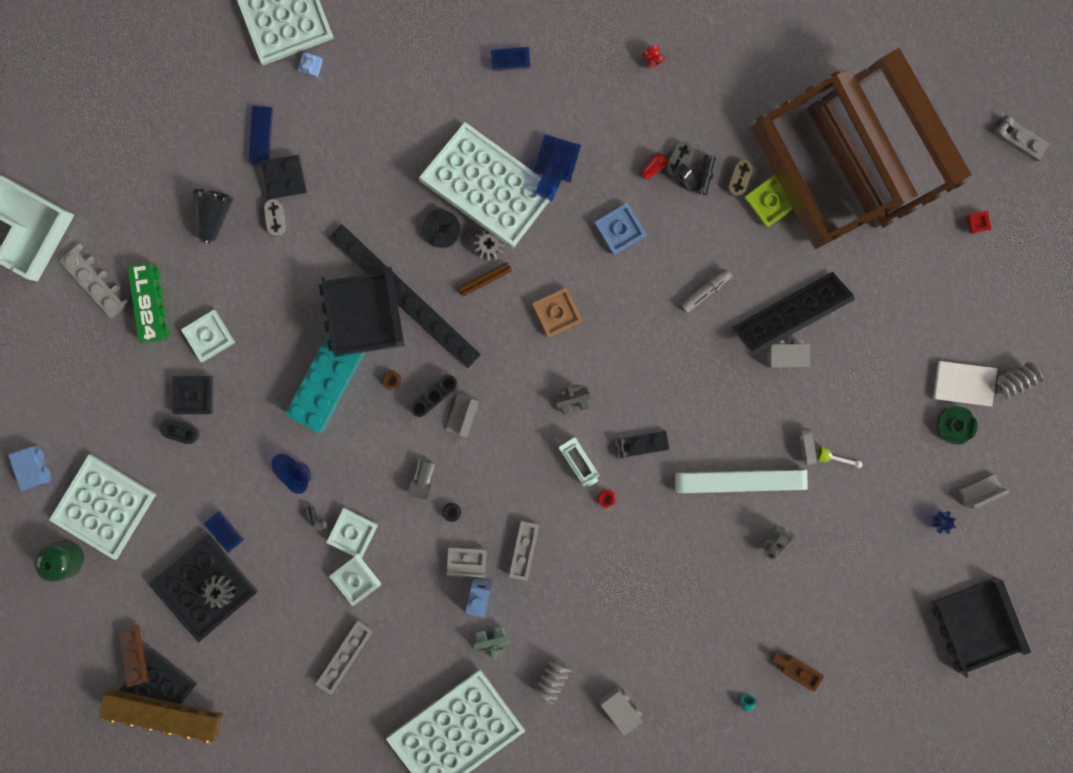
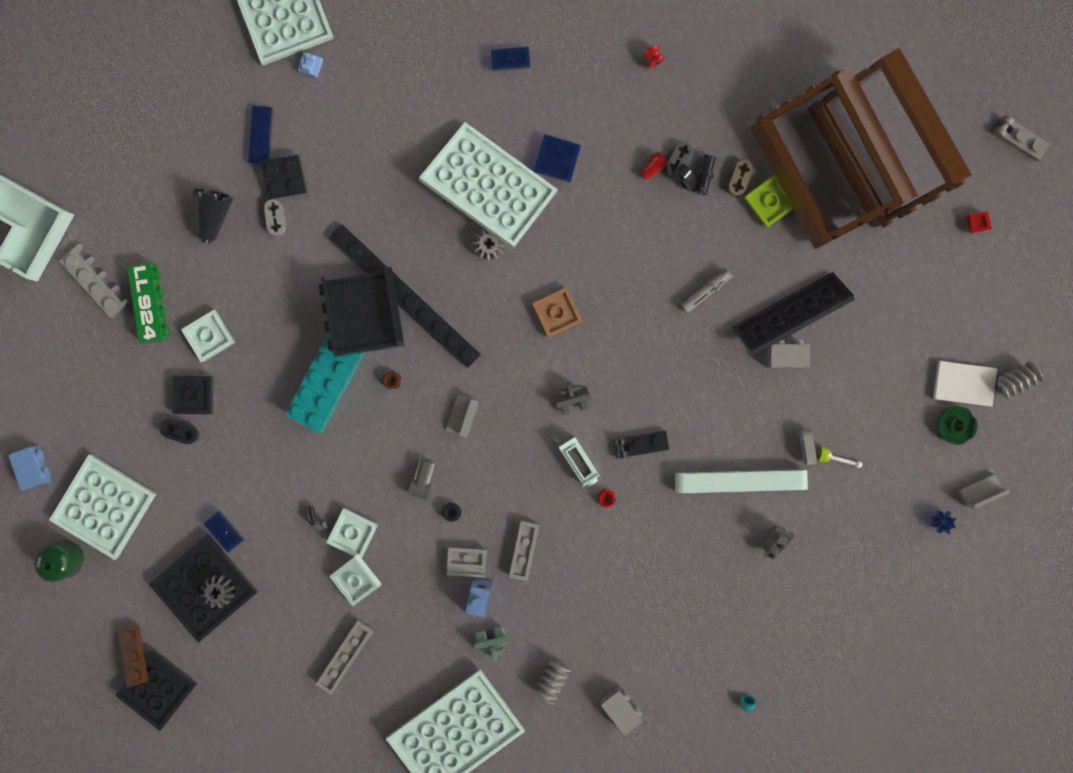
pearl gold brick [99,689,223,743] -> none
clear blue piece [271,454,312,494] -> none
black beam [410,375,458,417] -> none
black plate [422,209,460,248] -> none
reddish brown axle [459,262,512,296] -> none
clear blue plate [535,140,576,202] -> none
medium blue plate [594,202,647,256] -> none
reddish brown hinge [770,651,824,692] -> none
black panel [931,577,1031,678] -> none

